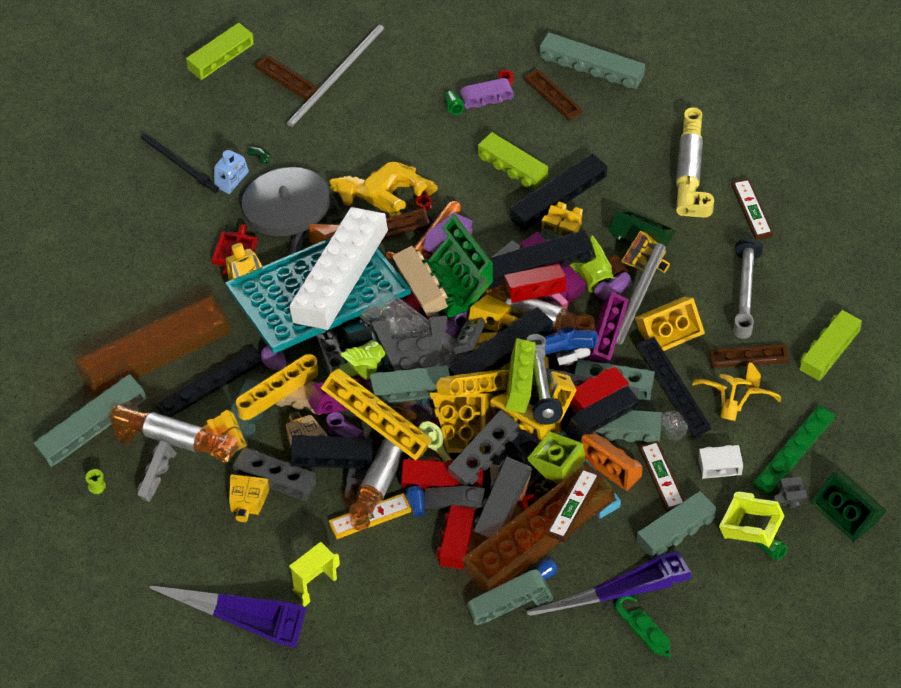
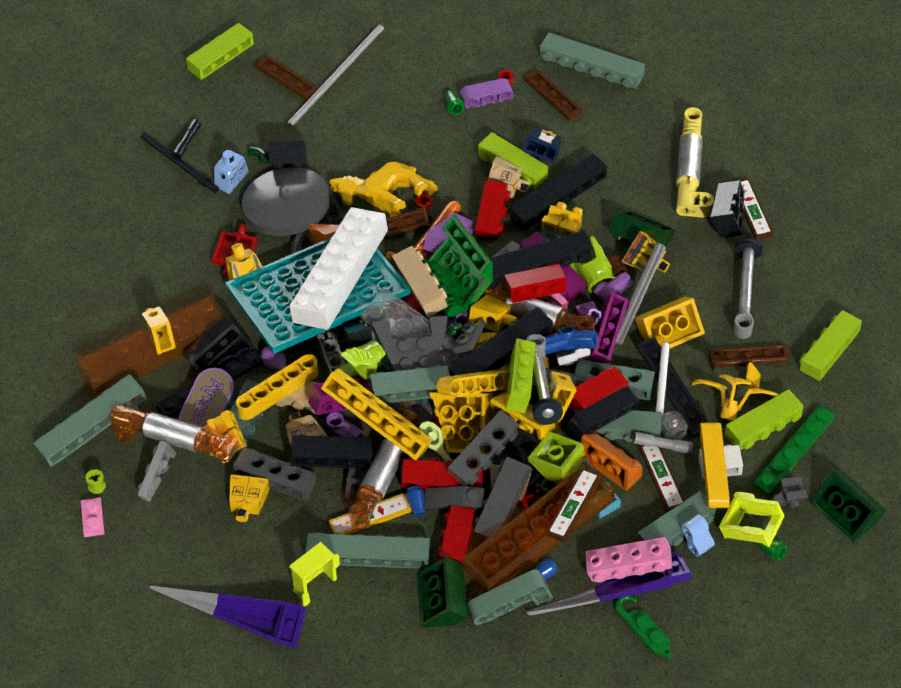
none -> bright pink plate [81,497,105,537]
none -> yellow torso [142,307,176,354]
none -> black piece [171,119,201,160]
none -> dark tan tile [179,368,234,427]
none -> black wedge [182,315,255,373]
none -> black brick [268,141,308,168]
none -> sand green brick [306,532,430,569]
none -> dark green slope [417,557,468,628]
none -> dark green arm [446,323,463,337]
none -> red brick [475,181,511,240]
none -> tan torso [488,156,530,198]
none -> dark blue torso [522,128,561,164]
none -> medium lavender piece [574,301,602,325]
none -> bright pink brick [586,537,672,582]
none -> light grey piece [632,432,693,454]
none -> white bar [656,343,669,415]
none -> light blue axle [681,514,715,557]
none -> yellow beam [700,423,729,508]
none -> black wedge [711,180,745,238]
none -> lime brick [725,389,803,450]

